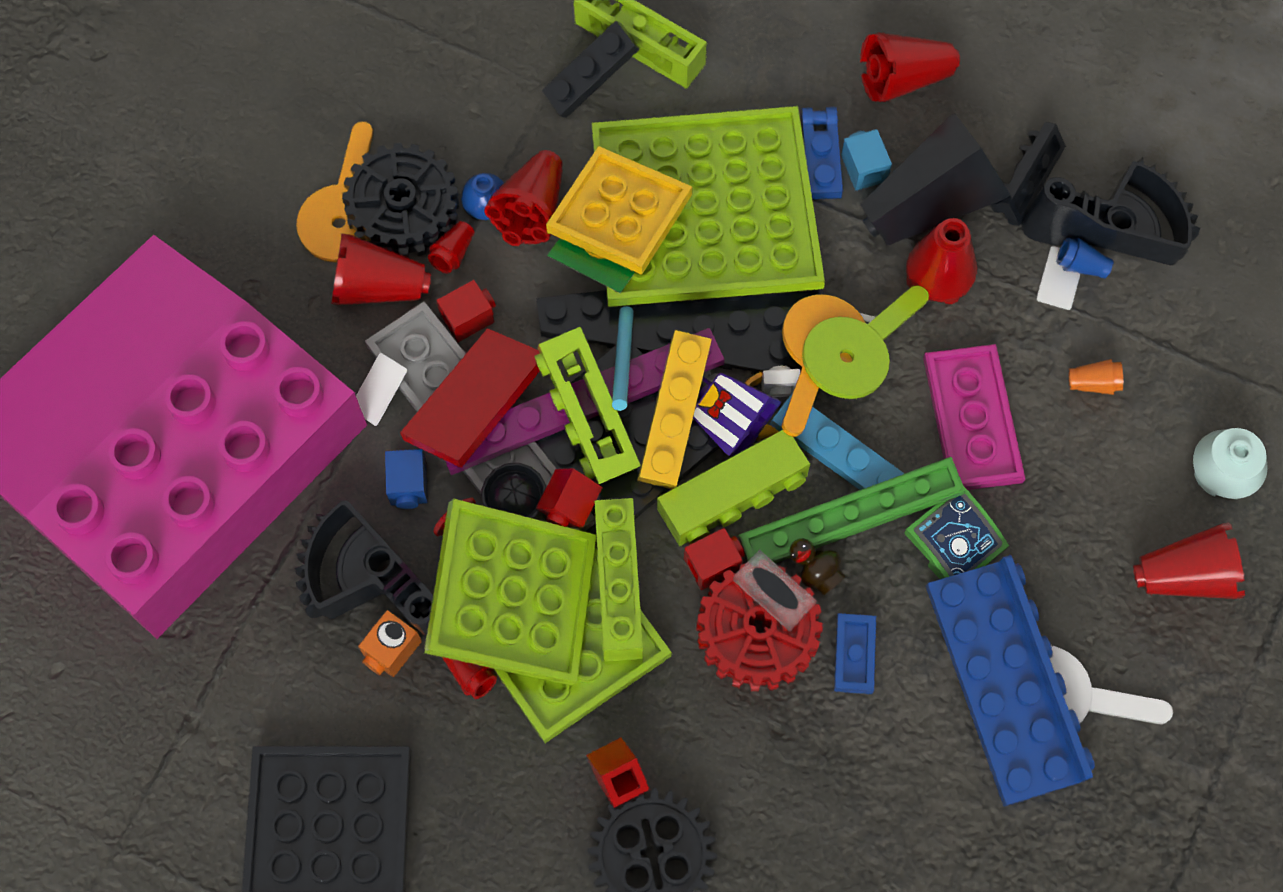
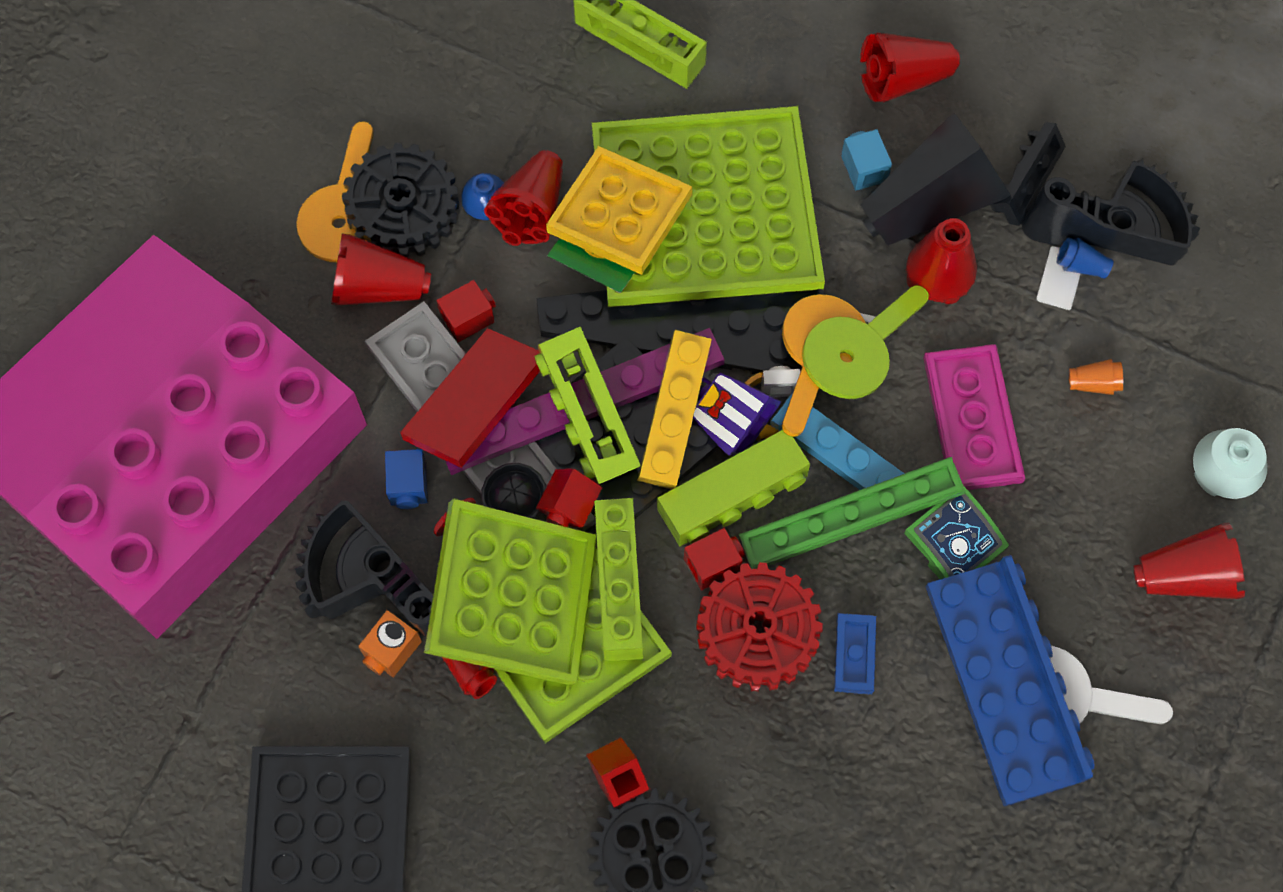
white sticker [356,353,407,426] -> none
red cone [428,221,475,274] -> none
black plate [542,21,640,118] -> none
medium azure bar [612,306,634,411] -> none
clear tile [733,550,817,631] -> none
dark brown animal [789,538,846,596] -> none
blue plate [801,107,843,199] -> none

